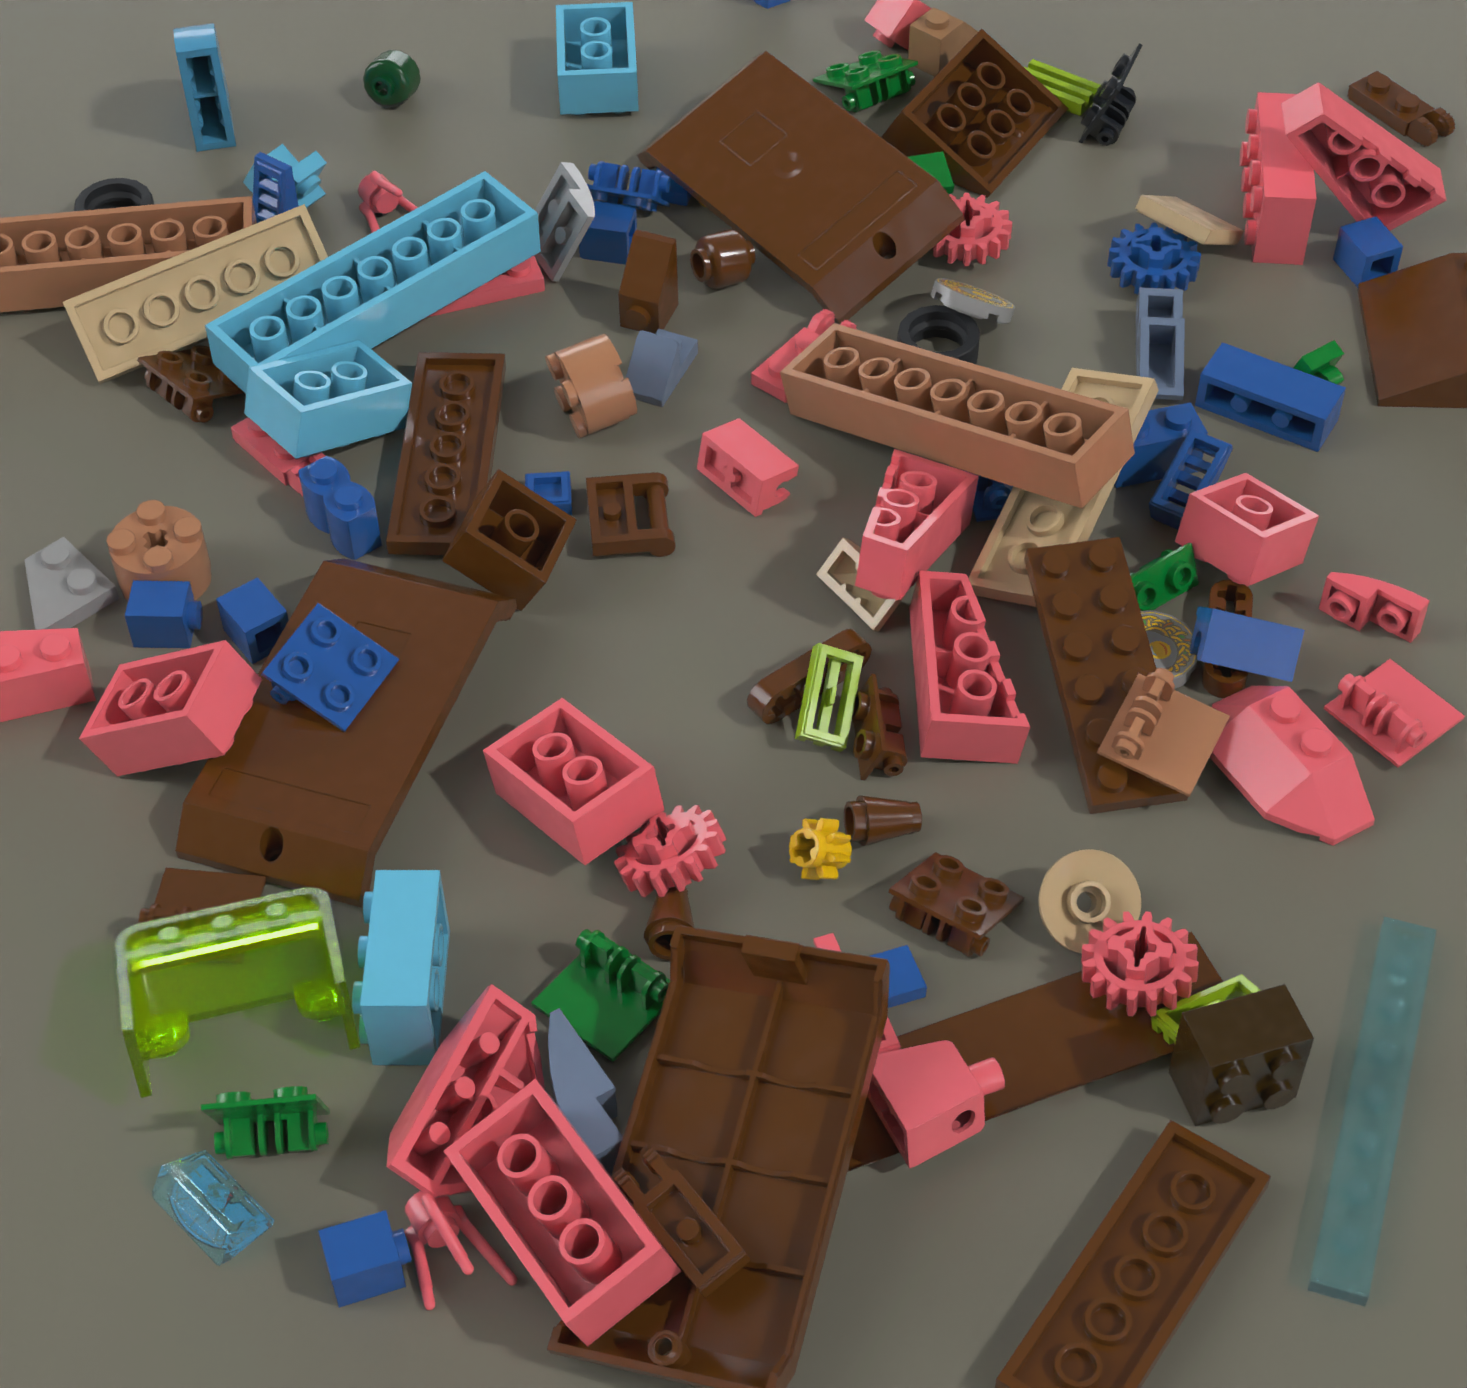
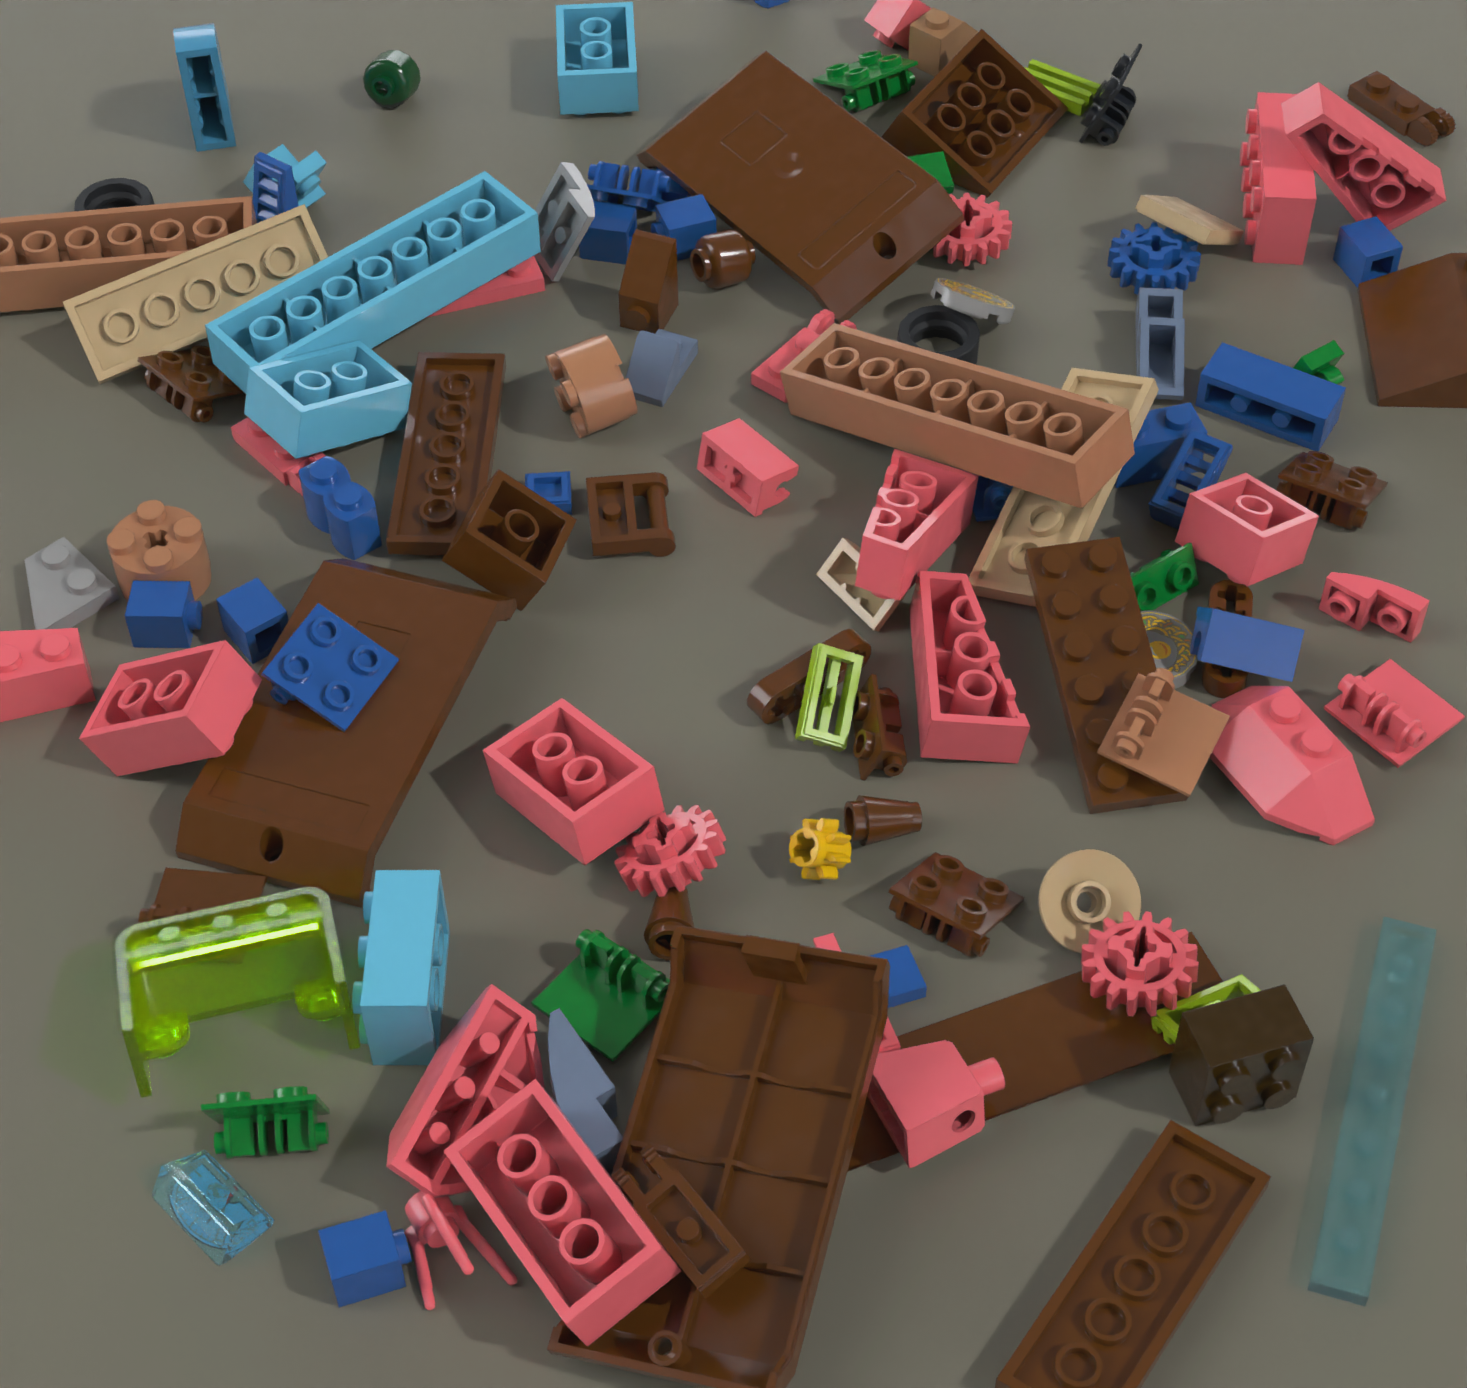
coral plant [358,171,418,233] -> none
none -> blue brick [651,194,717,261]
none -> reddish brown hinge [1276,451,1388,530]

